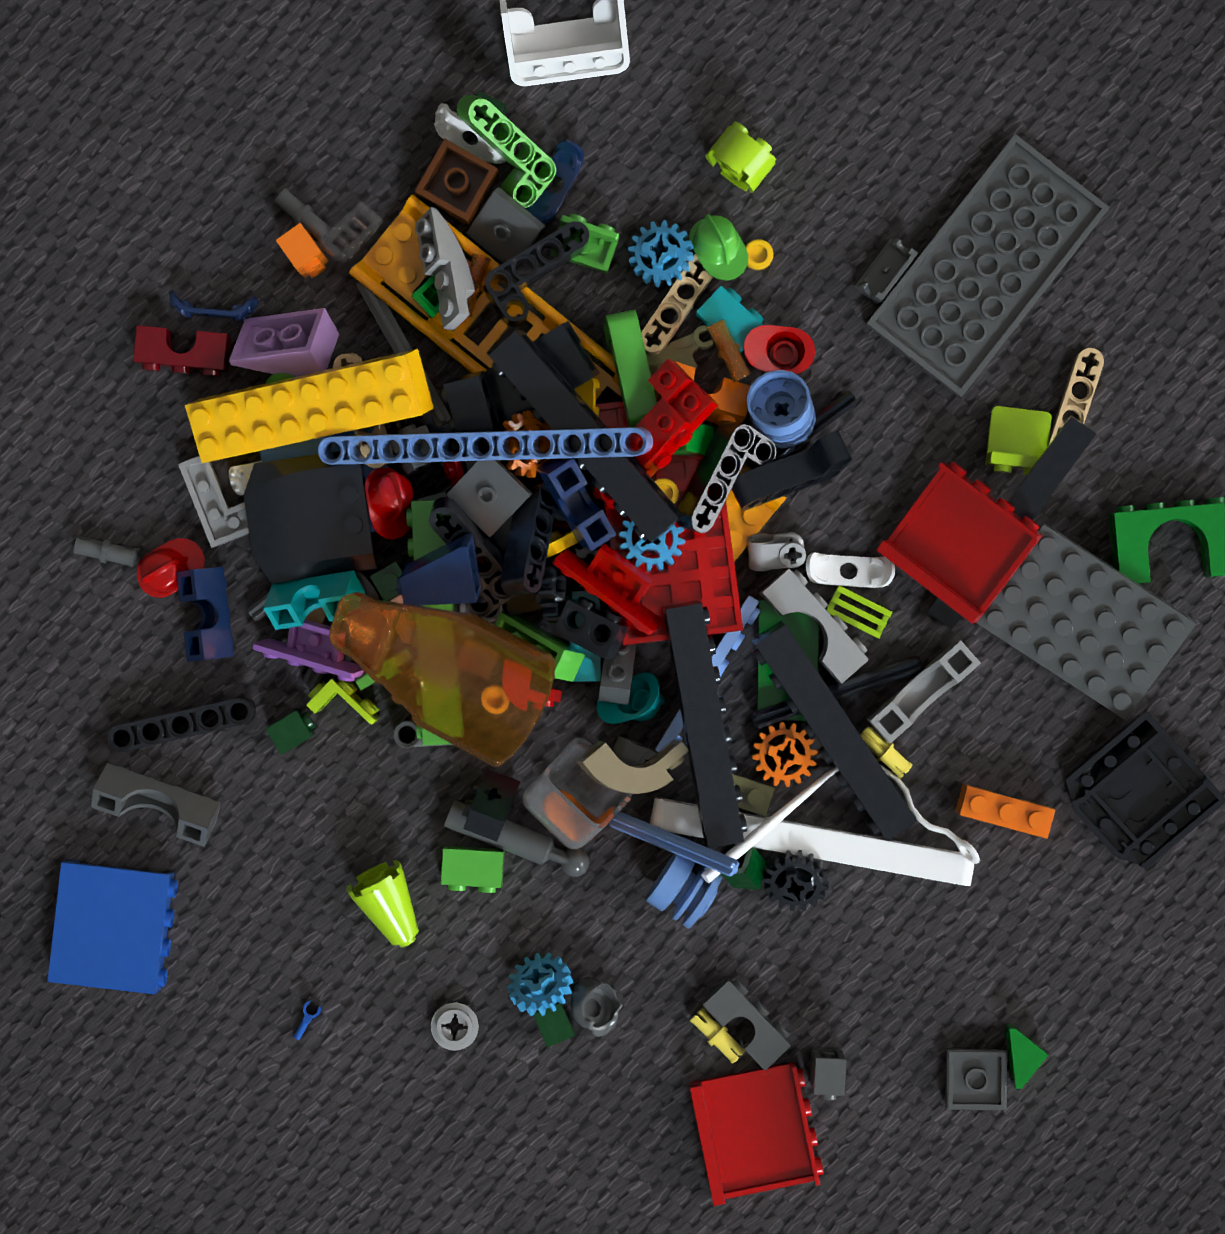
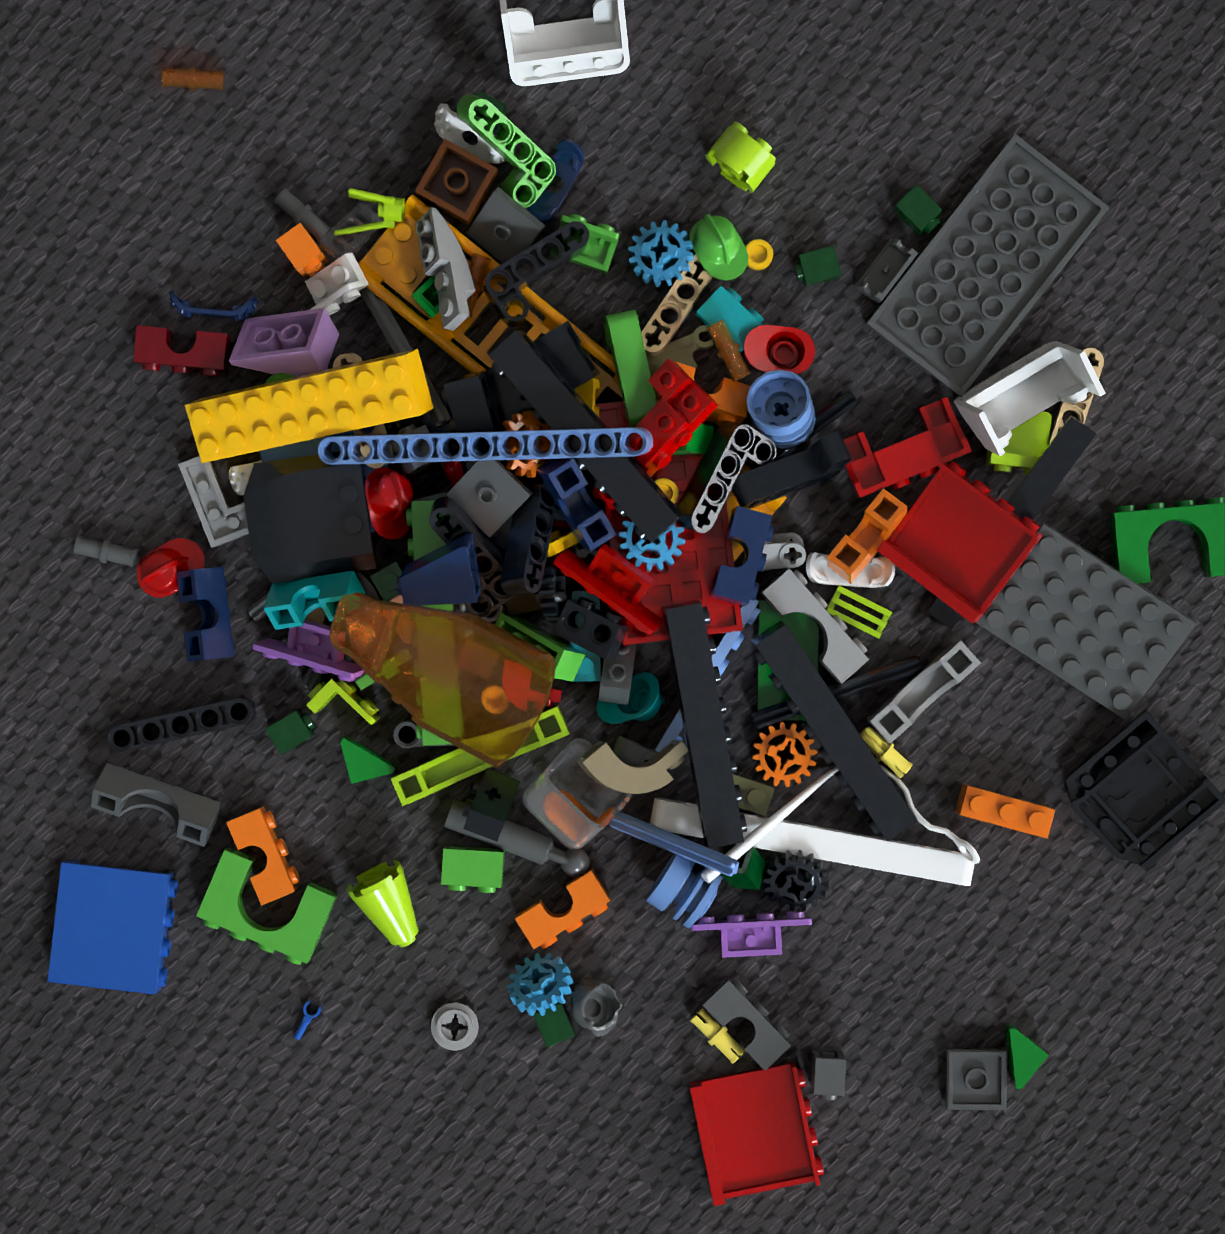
none -> clear orange pin [162,66,224,91]
none -> bright green arch [196,847,338,965]
none -> orange arch [226,806,300,906]
none -> white bracket [305,252,369,316]
none -> lime plant [334,188,405,236]
none -> green slope [340,736,398,784]
none -> lime arch [391,705,570,806]
none -> orange arch [515,868,611,949]
none -> medium lavender bracket [691,911,812,958]
none -> dark blue arch [709,506,775,606]
none -> dark green brick [793,245,842,288]
none -> orange arch [827,488,907,584]
none -> red bracket [843,397,972,498]
none -> dark green brick [893,185,942,236]
none -> white windscreen [954,341,1106,456]

